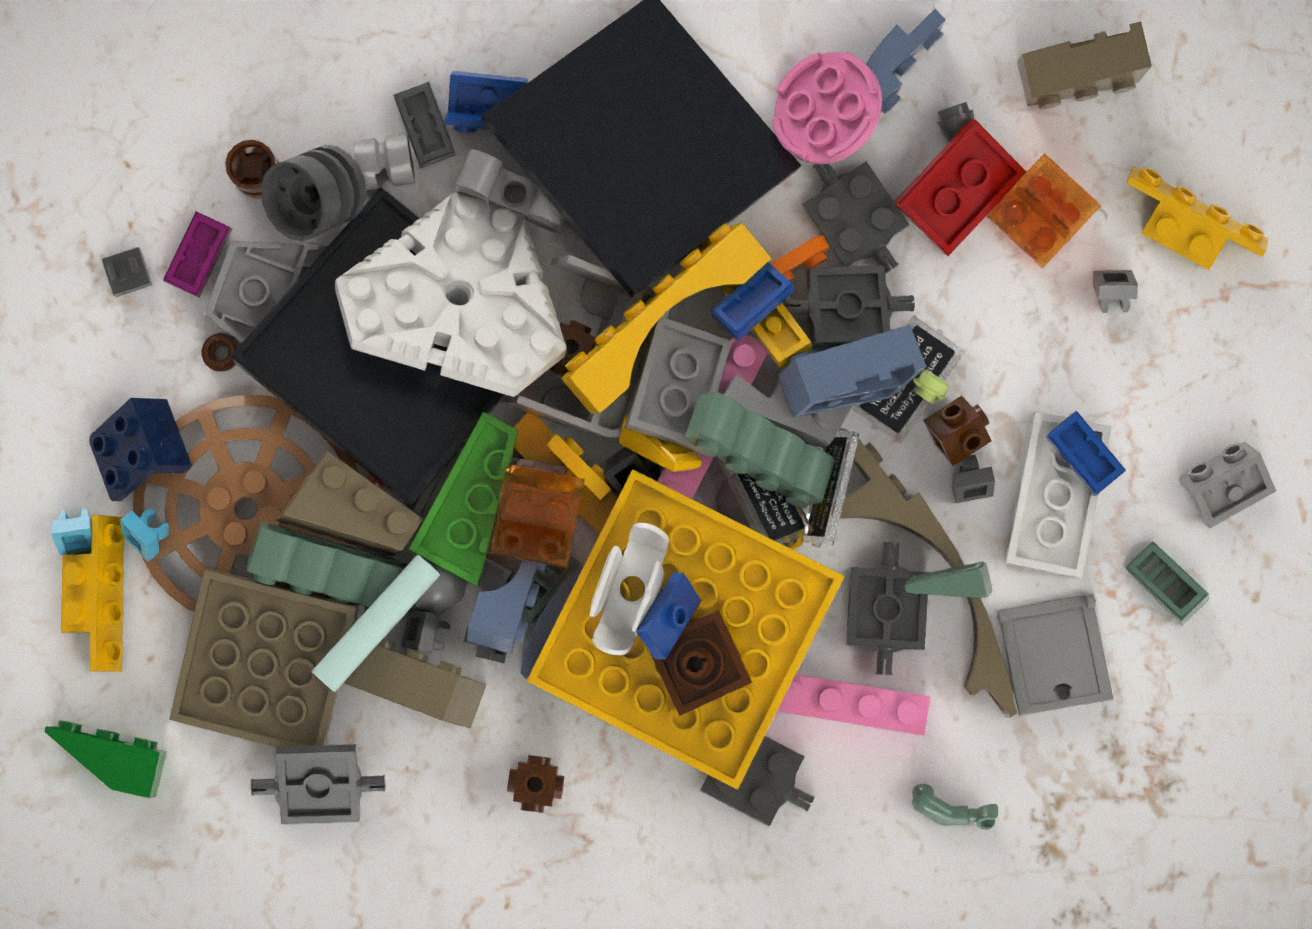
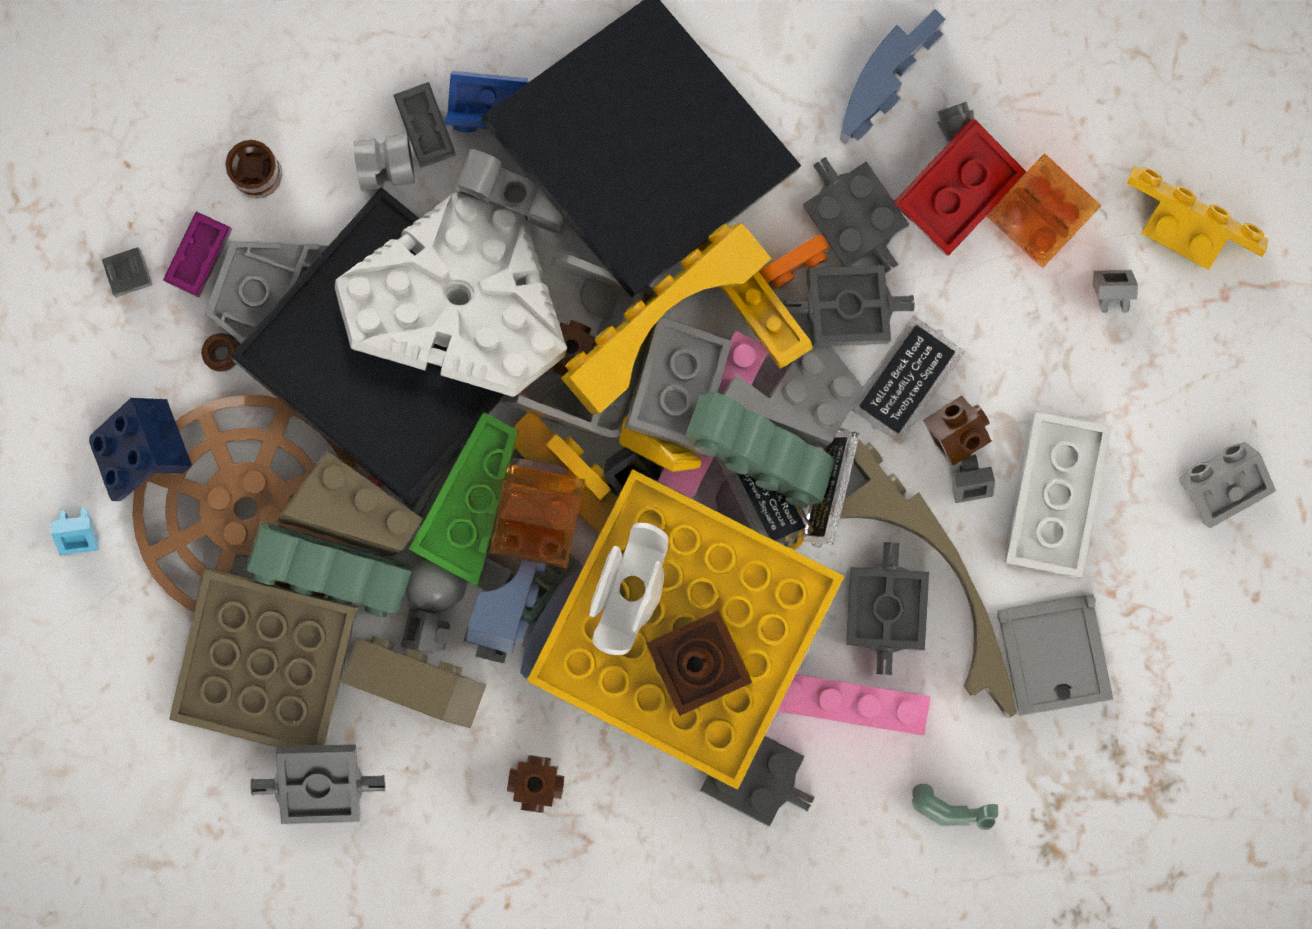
green slope [44,720,167,798] -> none
yellow bracket [61,515,124,672] -> none
medium azure tile [120,508,169,562] -> none
dark grey wheel [261,145,366,241] -> none
light aqua piece [311,554,440,692] -> none
blue plate [636,573,702,659] -> none
blue plate [710,262,795,341] -> none
bright pink tile [772,52,882,164] -> none
sand blue wedge [778,325,927,417] -> none
sand green slope [904,561,993,598] -> none
yellowish green plate [913,370,950,404] -> none
dark tan wedge [1017,21,1152,109] -> none
blue plate [1045,410,1126,496] -> none
sand green slope [1125,541,1210,625] -> none

